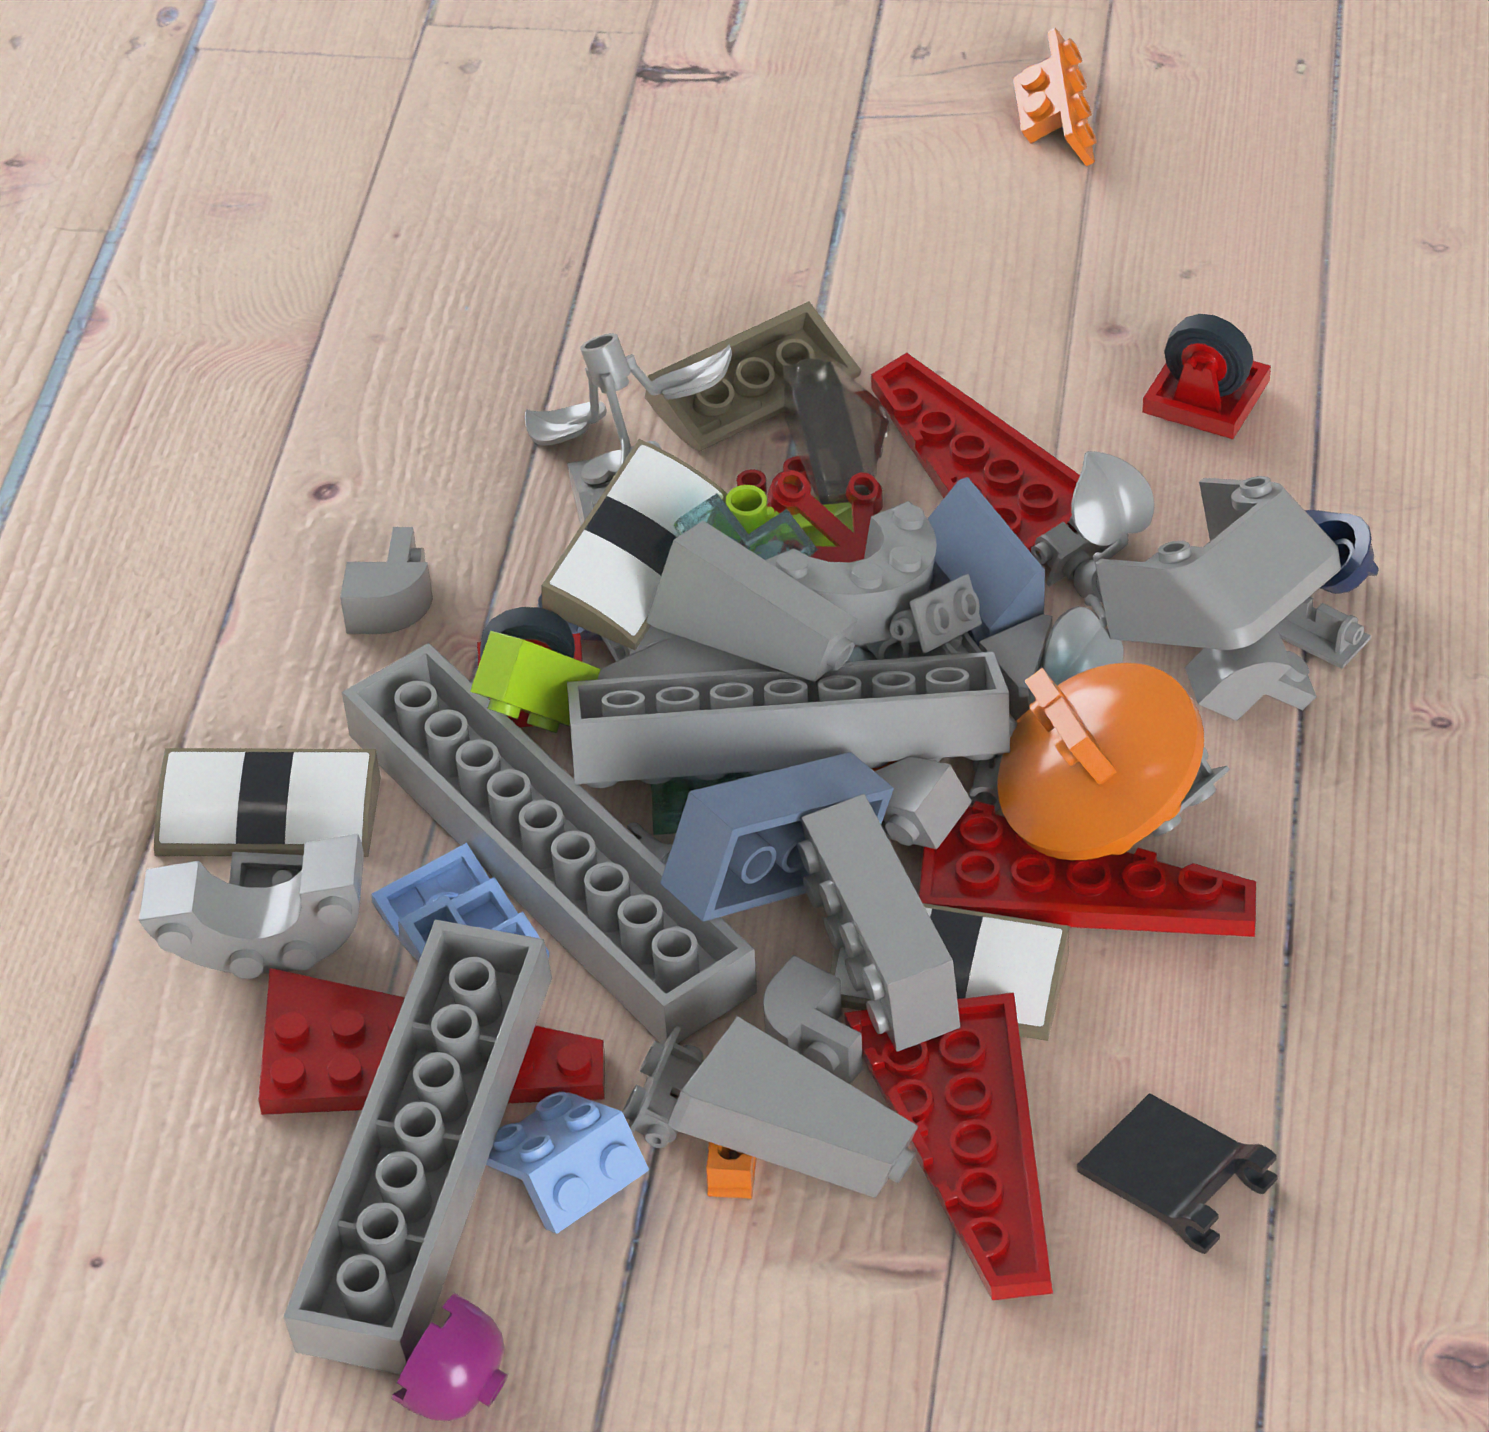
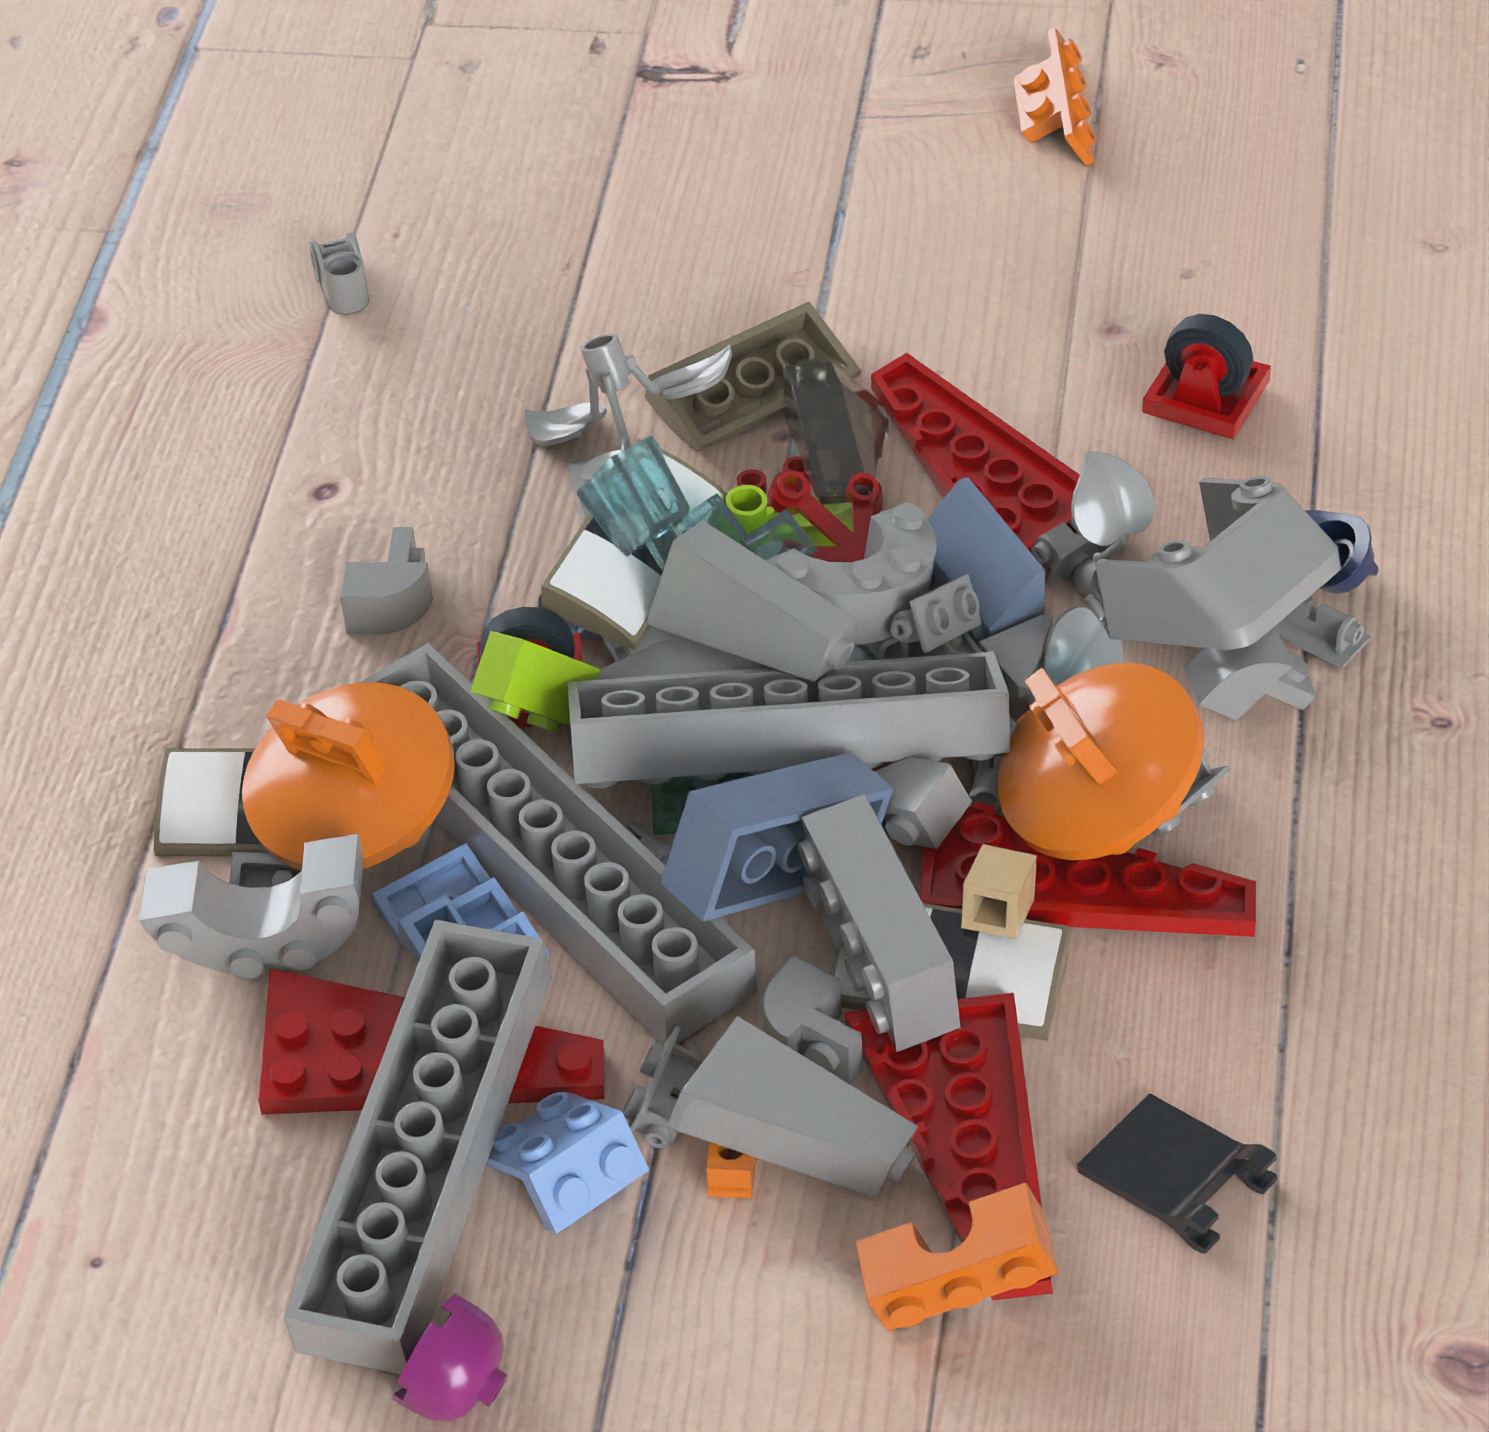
none -> orange bracket [242,682,455,871]
none -> light grey piece [308,232,369,314]
none -> clear light blue torso [576,435,690,570]
none -> orange arch [856,1182,1058,1331]
none -> tan brick [961,844,1037,939]

